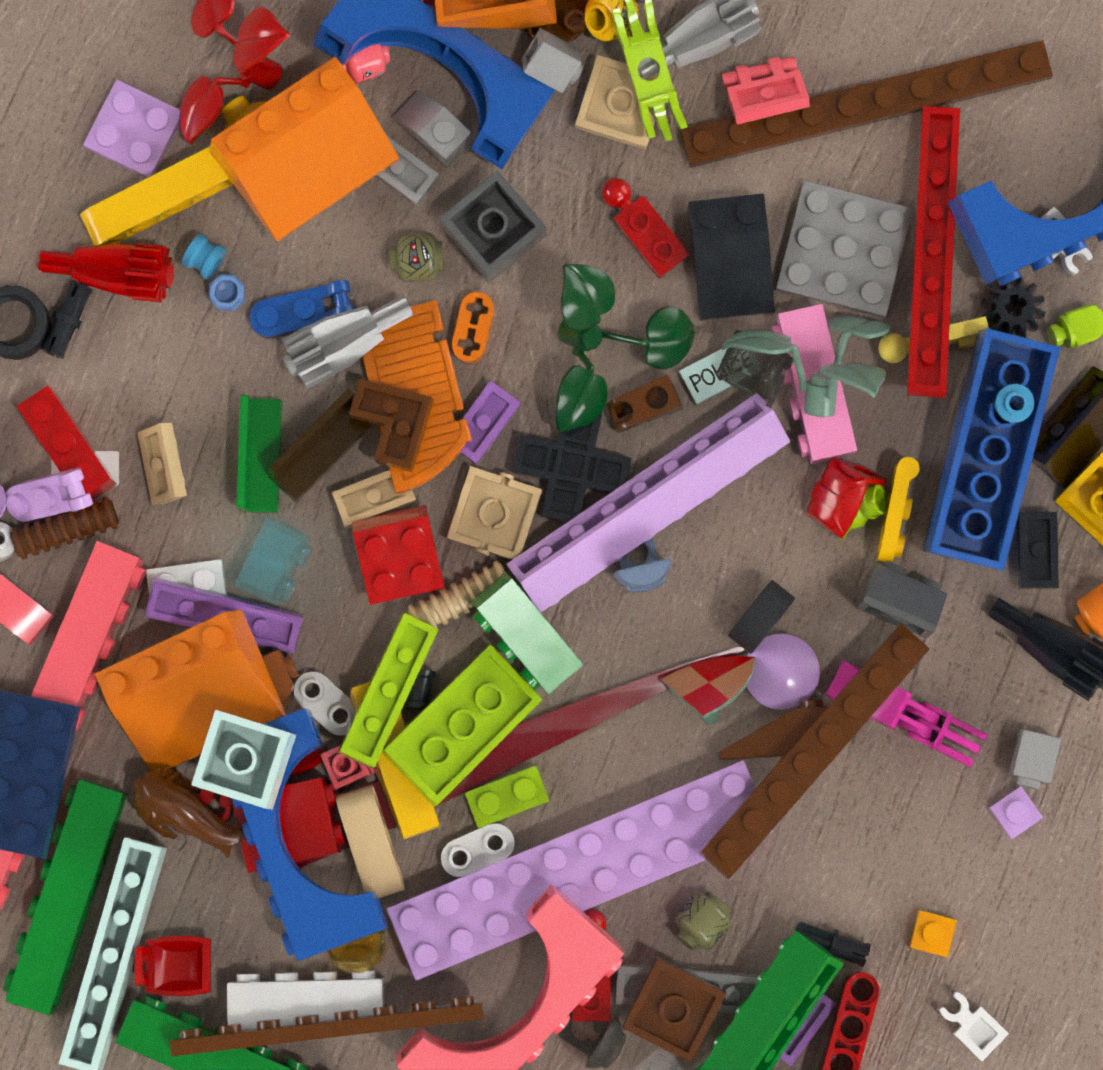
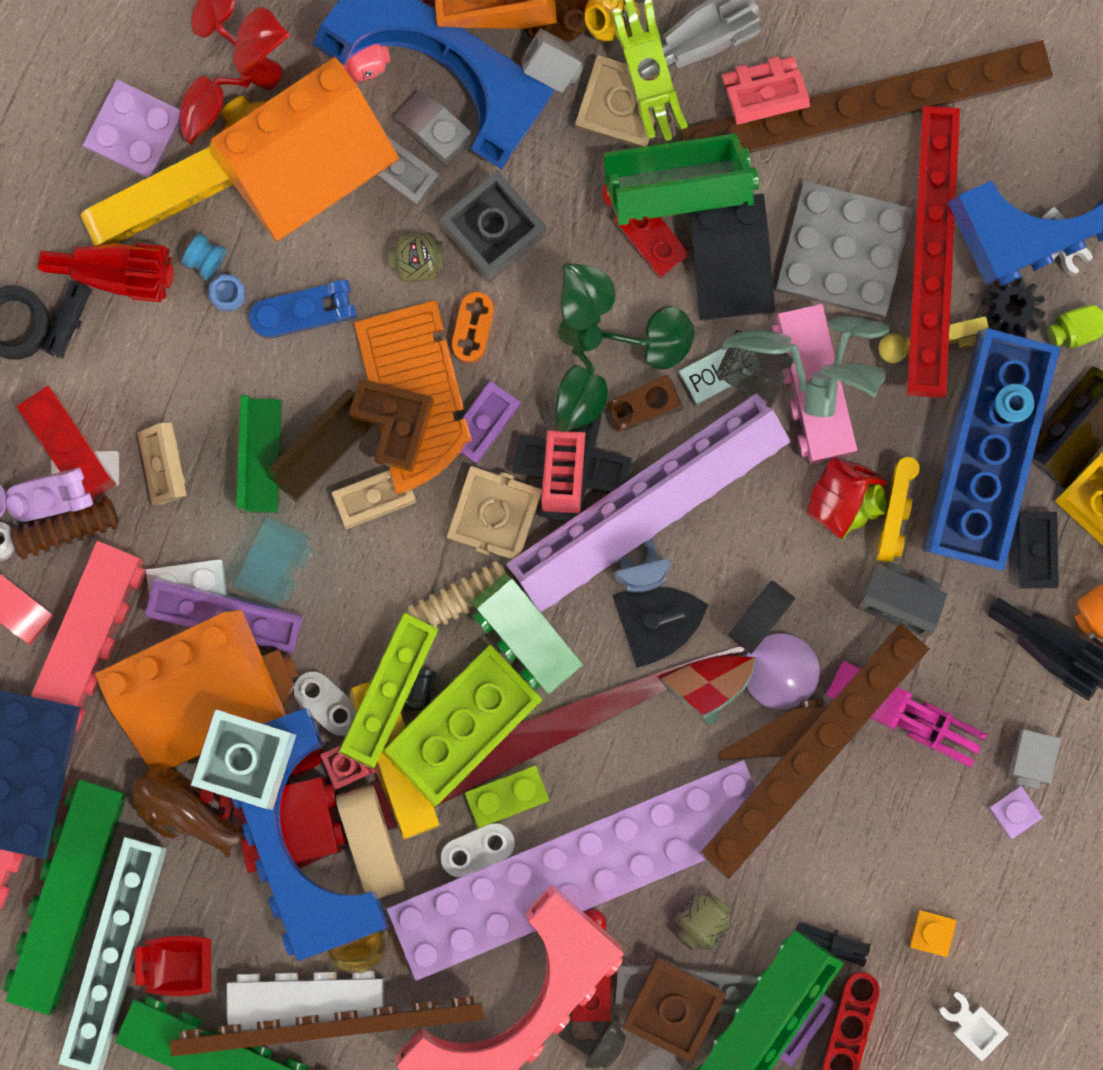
light grey piece [282,295,414,389] -> none
red brick [352,505,445,605] -> none
none -> coral slope [541,430,585,513]
none -> green door [603,133,759,225]
none -> black shield [614,587,709,668]

